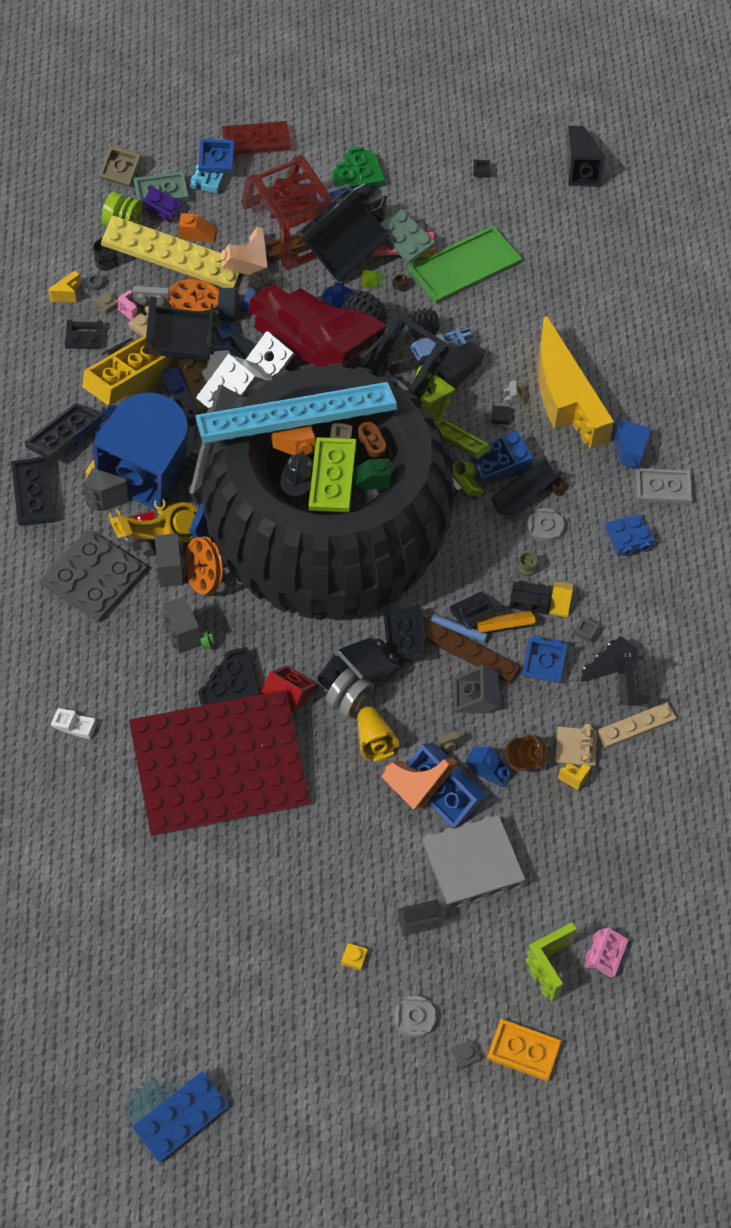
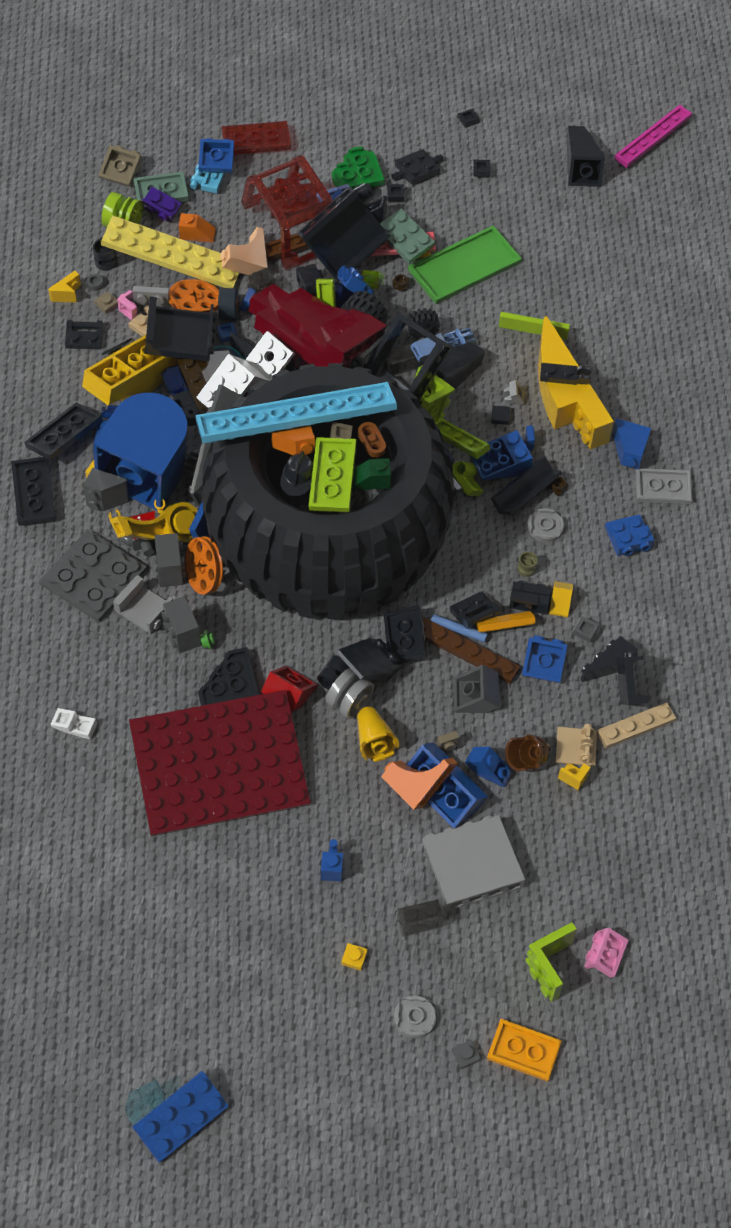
none -> light grey panel [113,575,173,634]
none -> black brick [296,264,323,298]
none -> lime tile [316,279,336,307]
none -> blue brick [321,839,343,882]
none -> blue plate [337,266,374,295]
none -> black plate [387,184,405,202]
none -> black plate [391,149,444,185]
none -> black tile [457,109,480,128]
none -> lime tile [498,312,570,340]
none -> blue tile [525,426,535,451]
none -> black hinge [540,363,592,385]
none -> dark pink plate [615,105,692,168]

